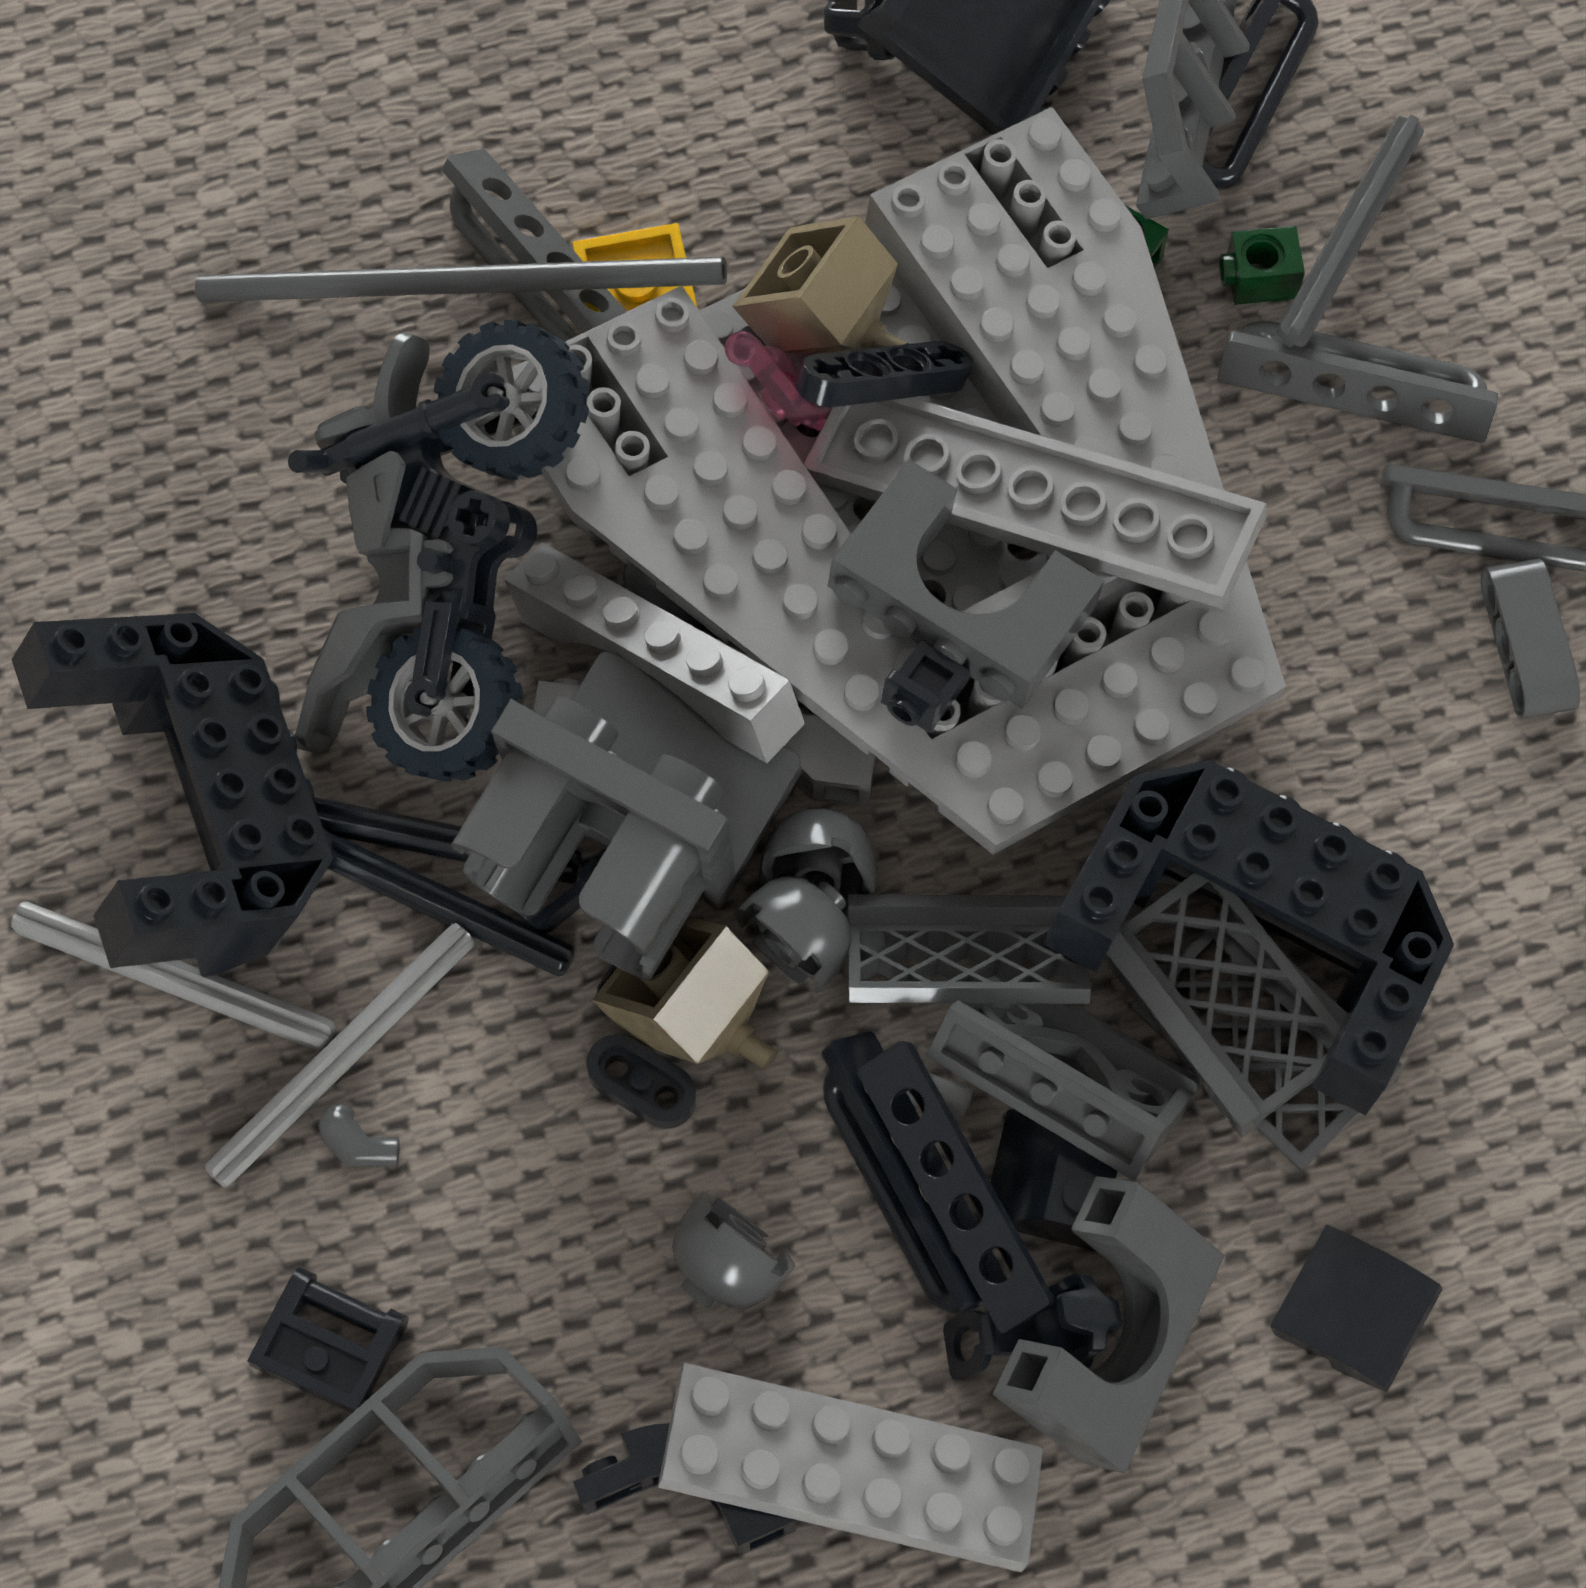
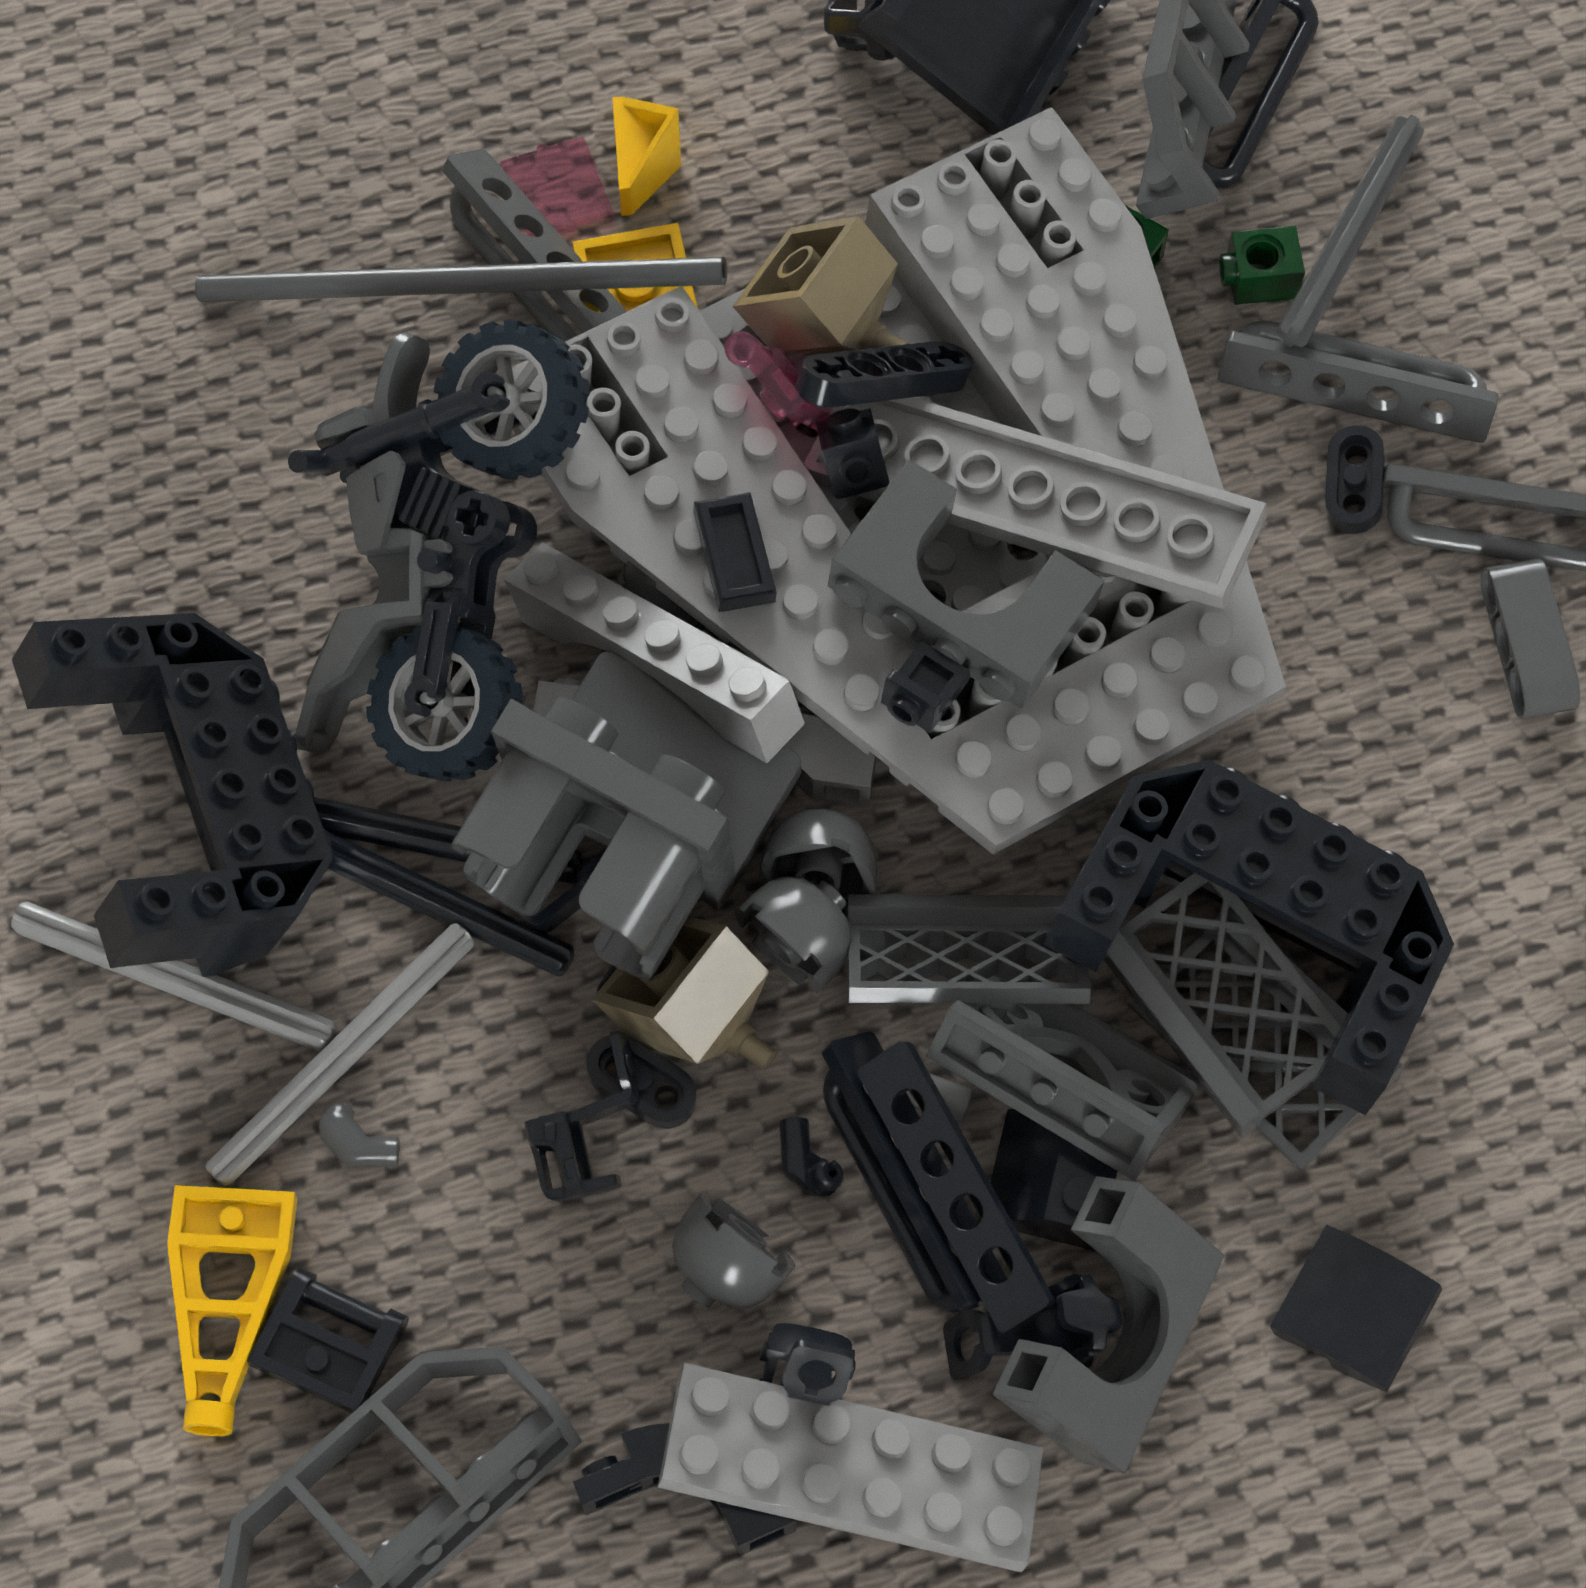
none -> yellow plate [167,1185,298,1436]
none -> clear pink piece [500,136,613,237]
none -> black piece [524,1030,639,1202]
none -> yellow slope [612,97,681,216]
none -> black tile [693,492,777,612]
none -> black piece [759,1323,856,1406]
none -> black arm [779,1117,844,1197]
none -> black bracket [816,408,889,499]
none -> black plate [1325,425,1385,534]

